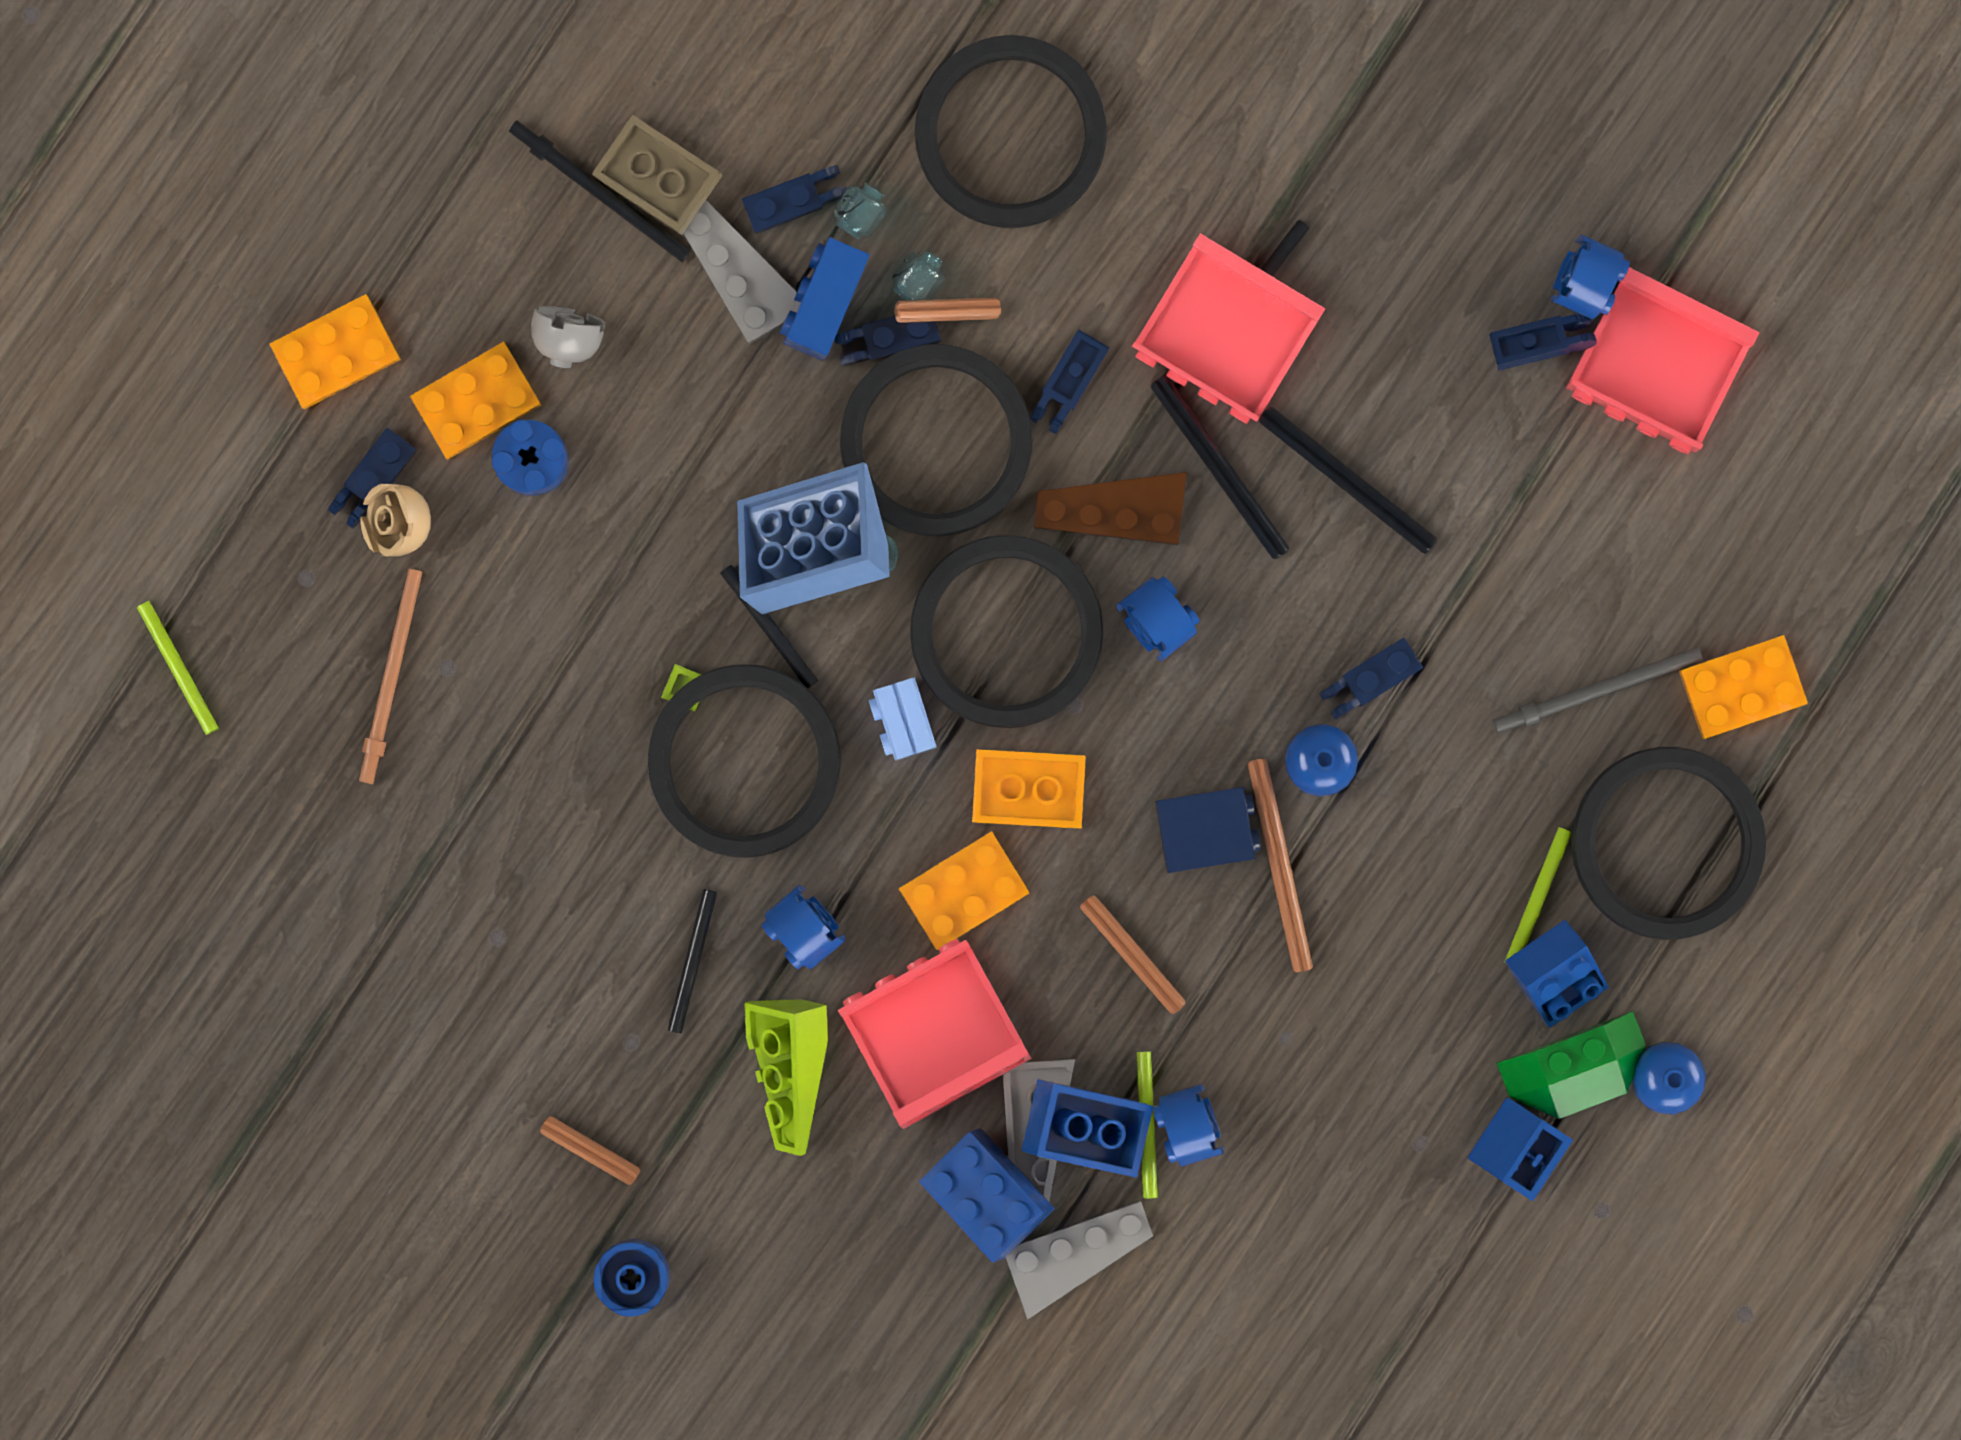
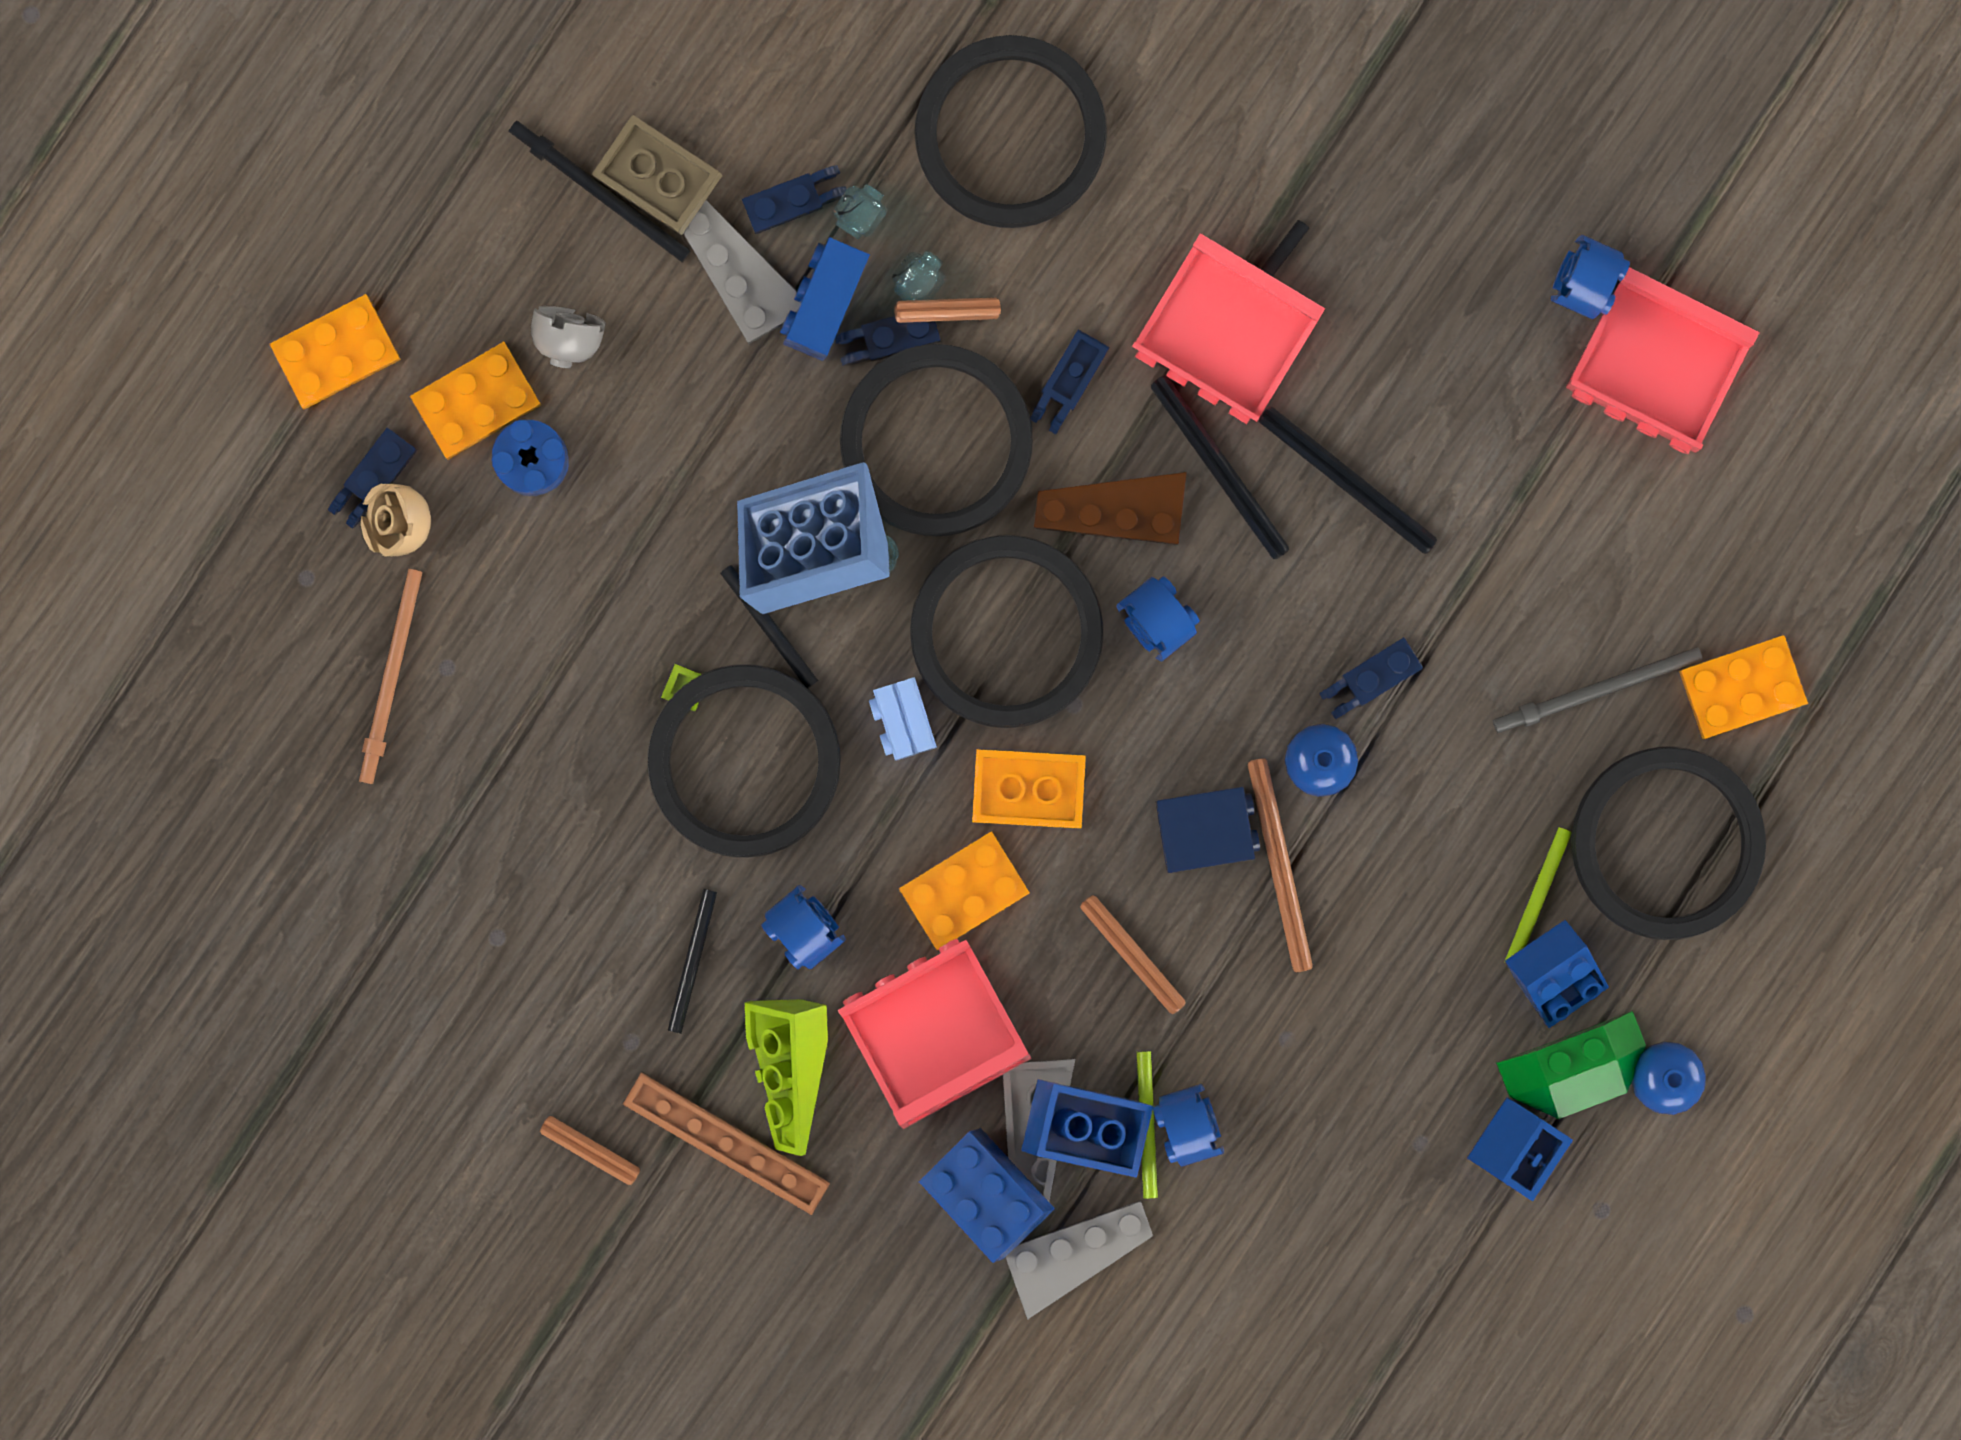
lime bar [137,601,219,735] -> none
blue brick [594,1239,670,1317] -> none
dark blue hinge [1489,313,1597,371] -> none
none -> nougat tile [623,1073,830,1215]

